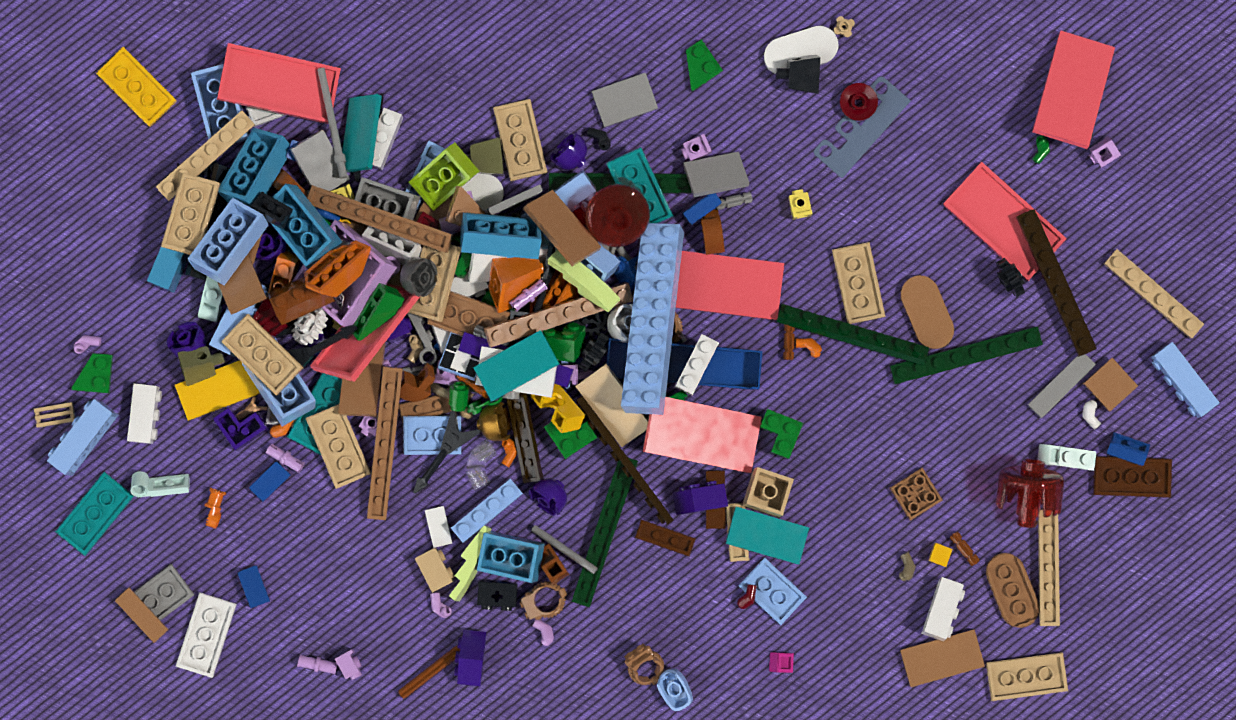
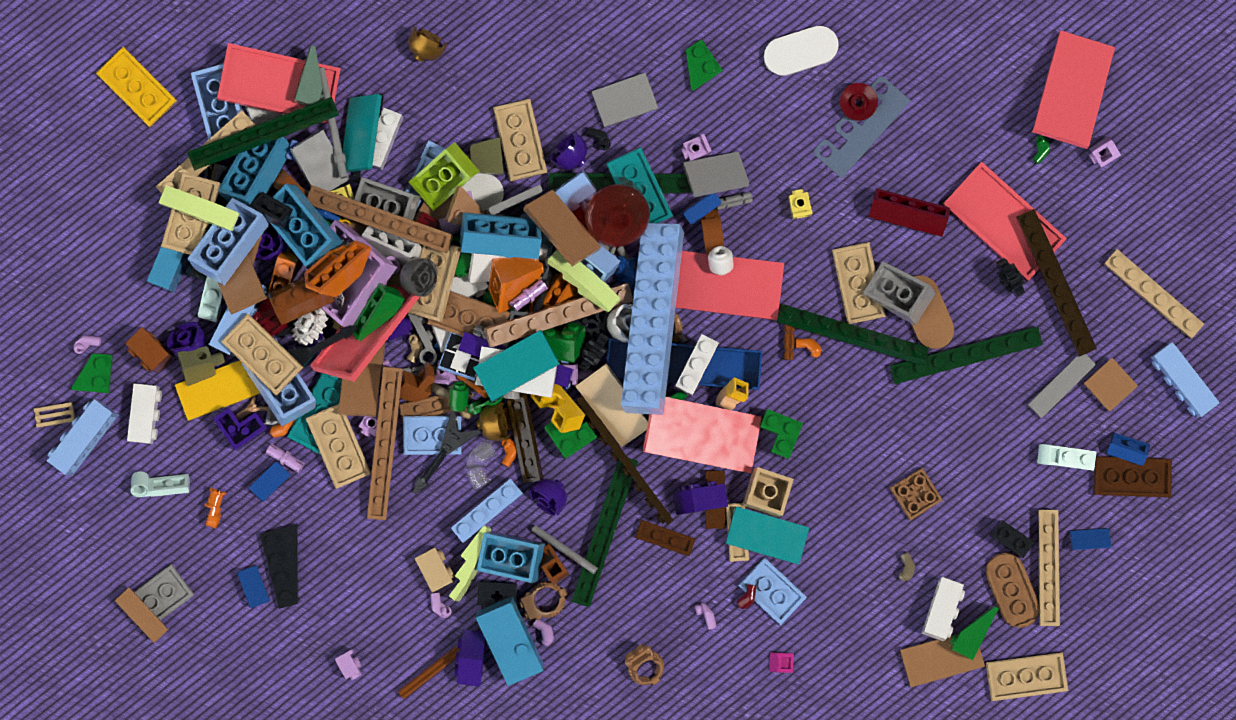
teal tile [55,472,134,556] -> none
white tile [176,592,237,678] -> none
lavender pin [297,655,337,675] -> none
white tile [425,506,452,548] -> none
light blue piece [657,668,693,711] -> none
black torso [776,55,820,94] -> none
tan plate [833,16,855,37] -> none
yellow slope [928,543,953,567] -> none
dark orange axle [950,532,980,566] -> none
clear red piece [996,459,1064,528] -> none
white arm [1083,400,1101,430] -> none
none -> dark orange brick [125,327,174,373]
none -> yellowish green slope [159,185,240,231]
none -> dark green plate [187,97,339,171]
none -> black wing [260,524,299,609]
none -> sand green slope [293,45,324,106]
none -> pearl gold cylinder [408,27,447,62]
none -> dark azure brick [476,596,544,686]
none -> lavender arm [695,603,717,629]
none -> white head [708,246,734,275]
none -> leg [716,377,749,410]
none -> light grey slope [863,262,936,325]
none -> dark red brick [868,188,950,237]
none -> green slope [949,606,999,660]
none -> black brick [989,520,1034,558]
none -> blue slope [1070,528,1112,550]

